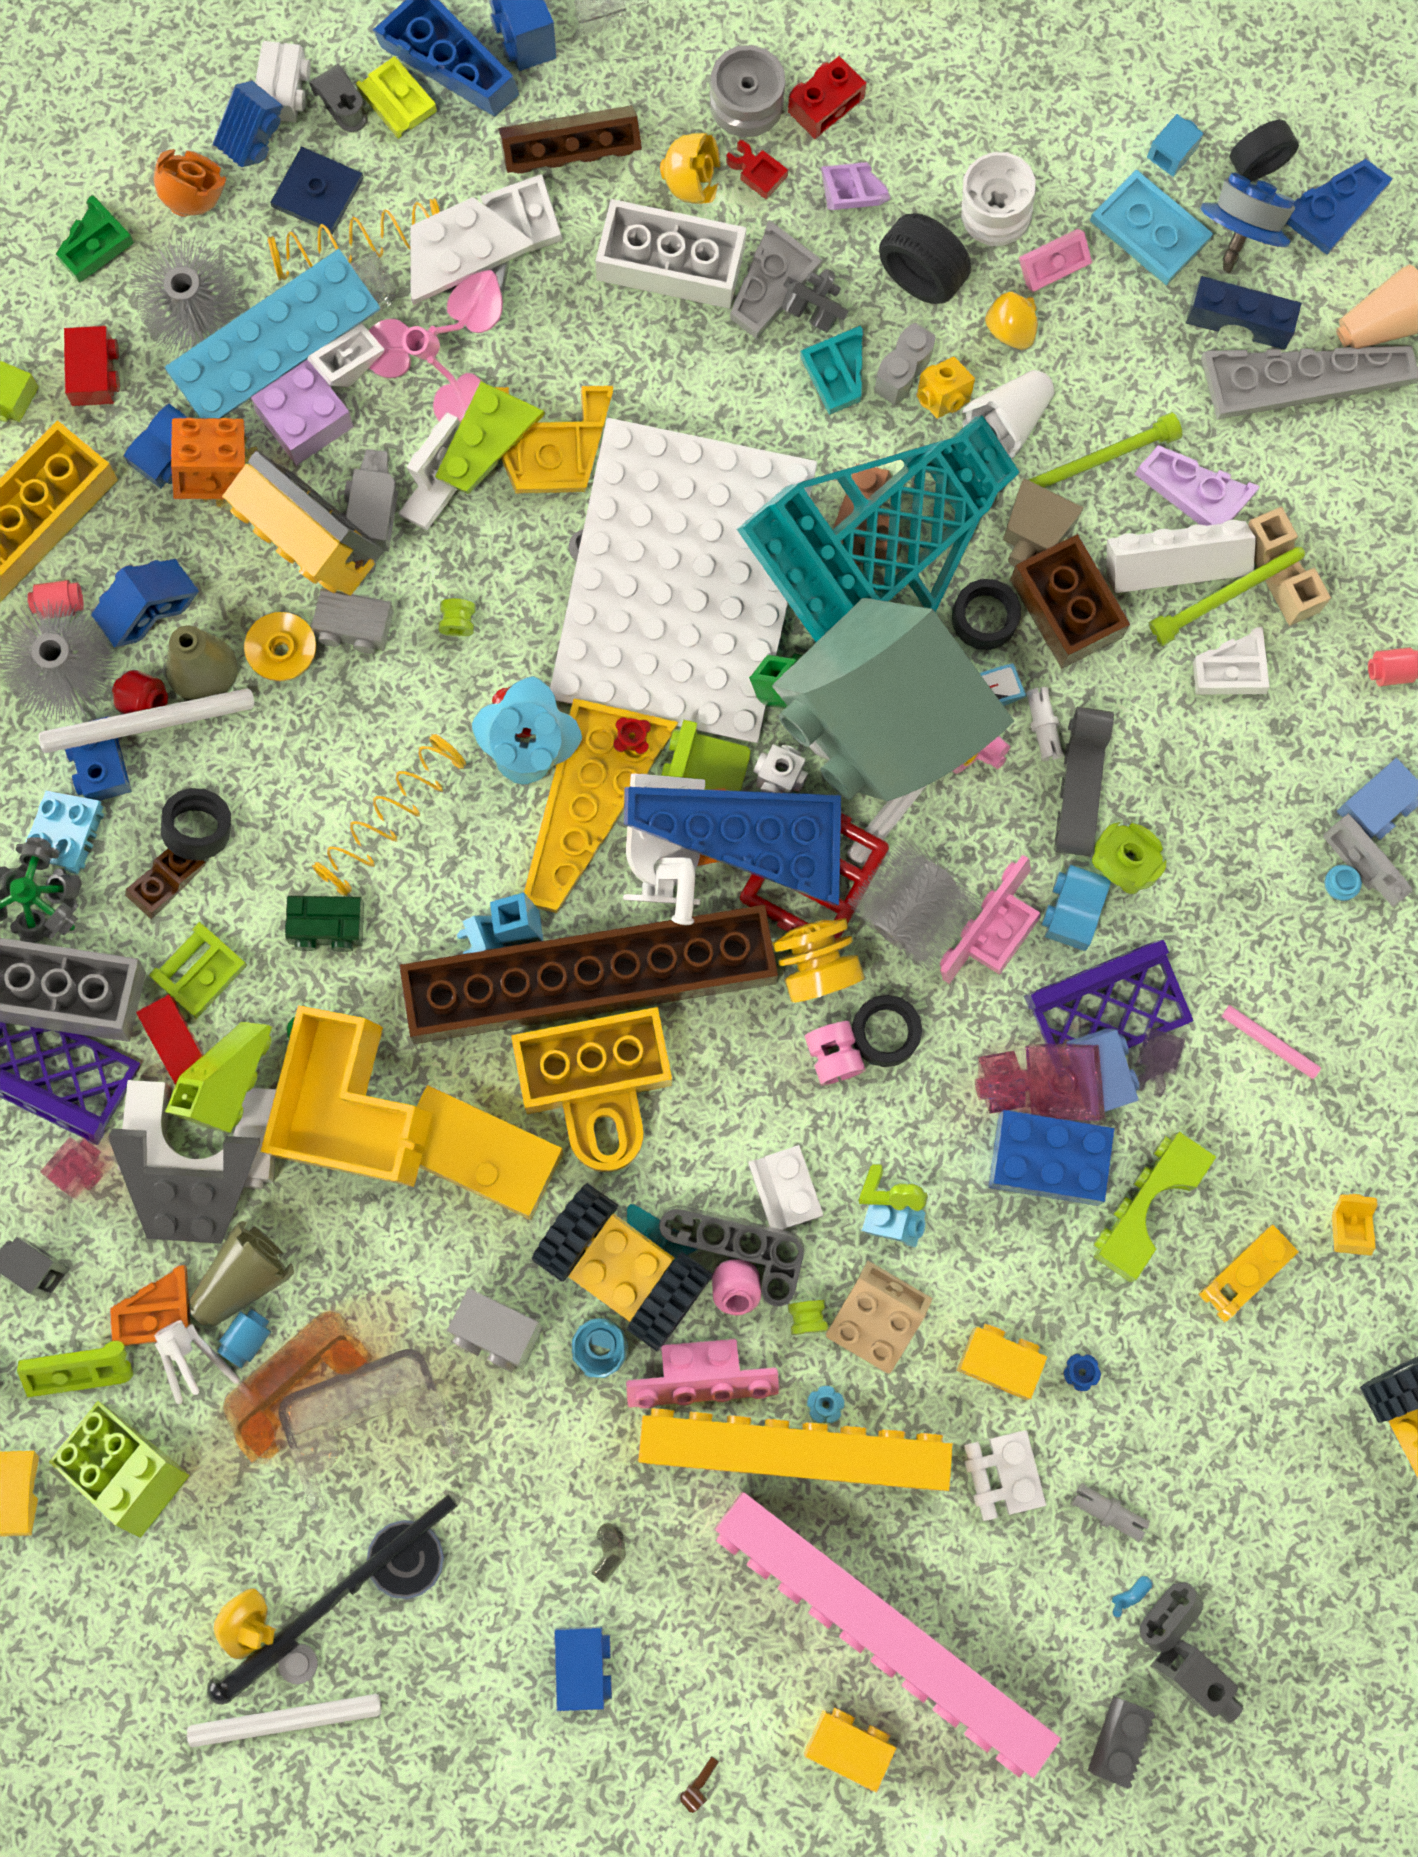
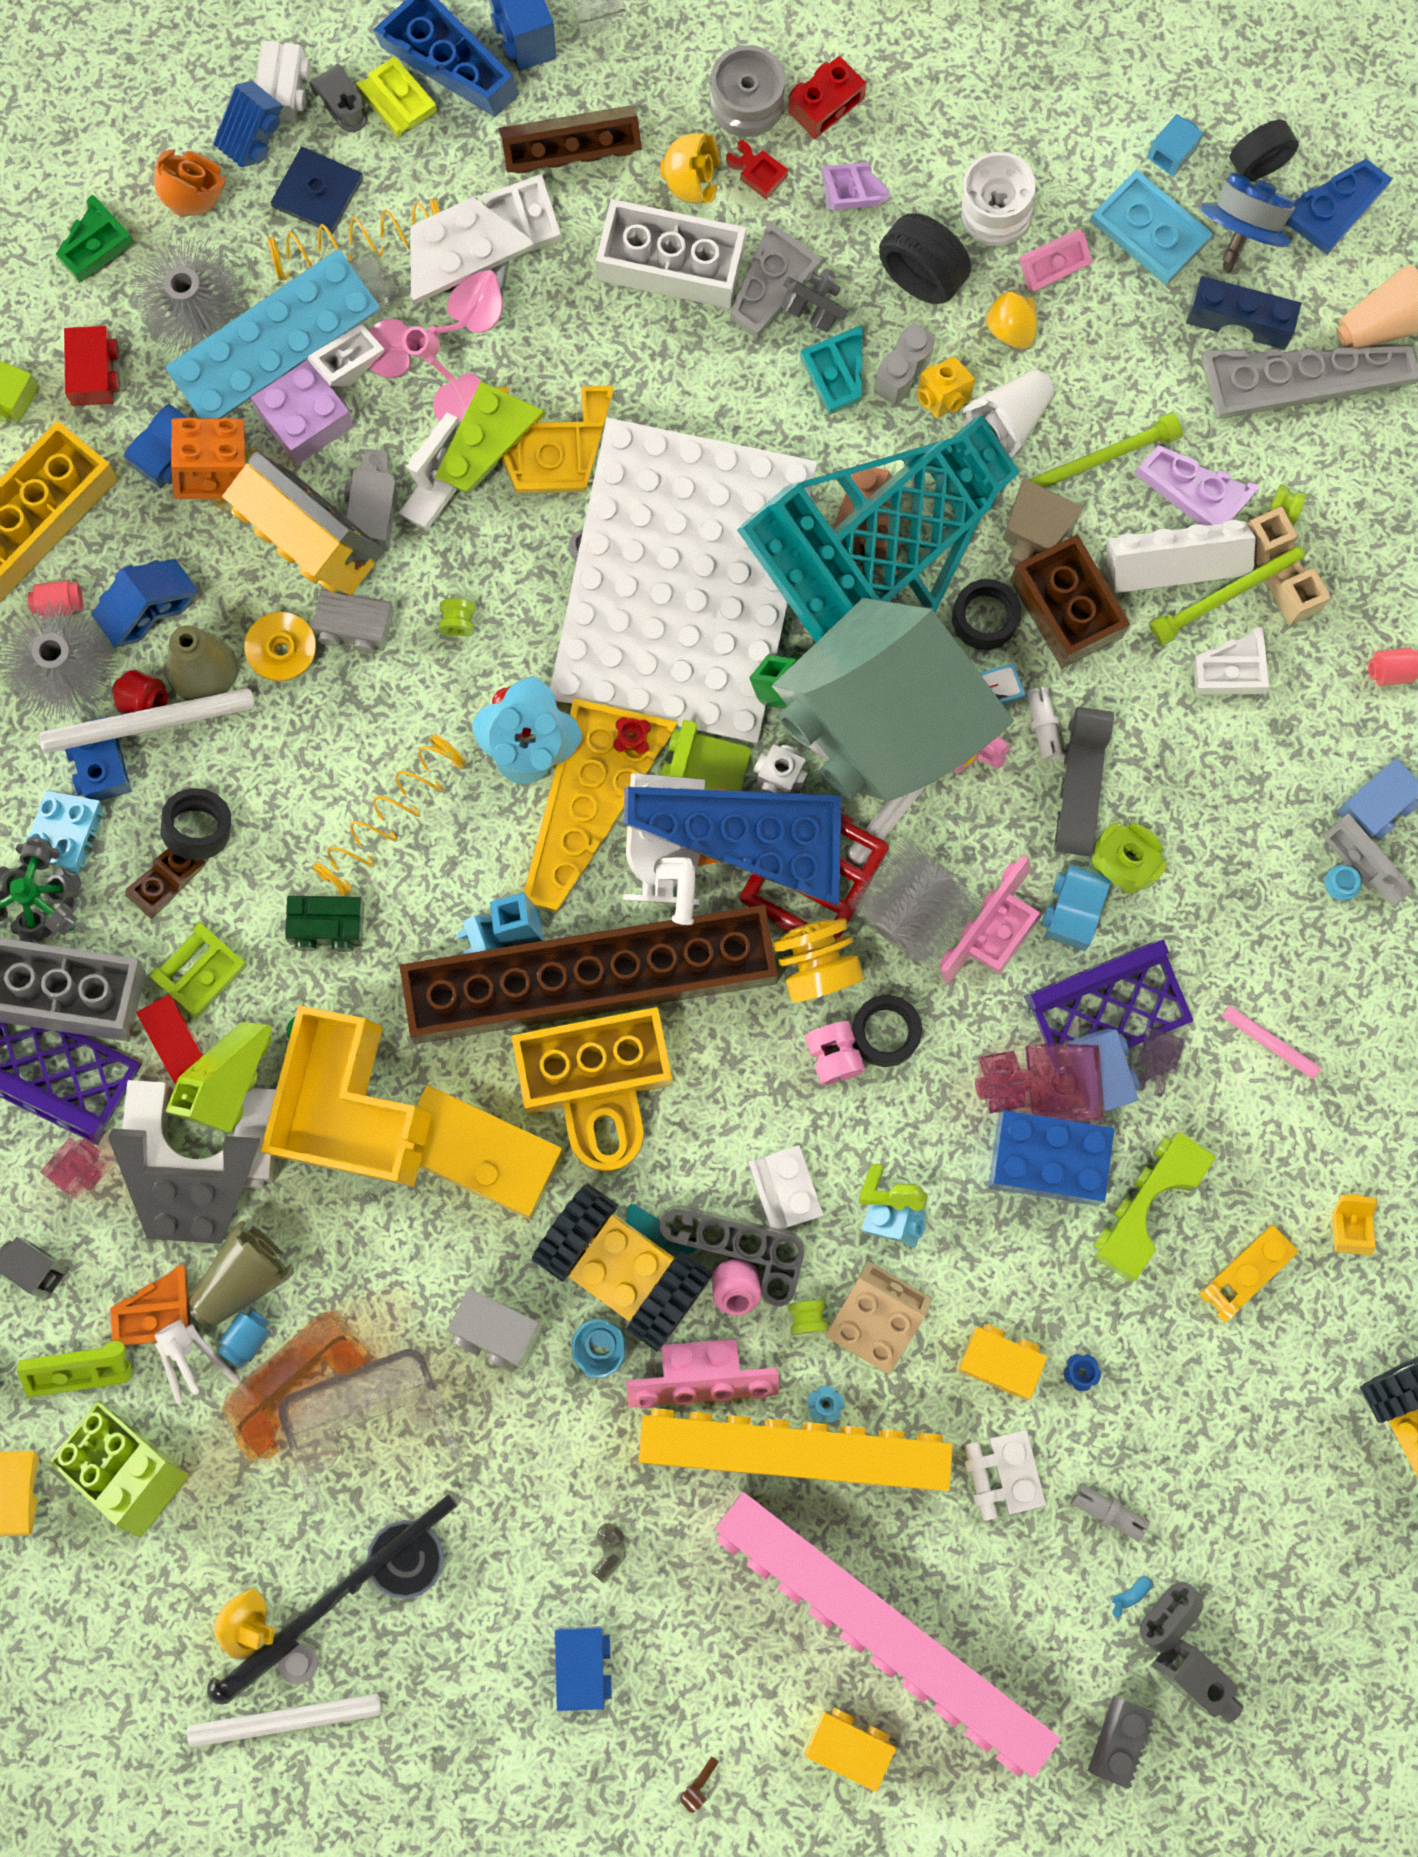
none -> lime wheel [1268,484,1307,526]

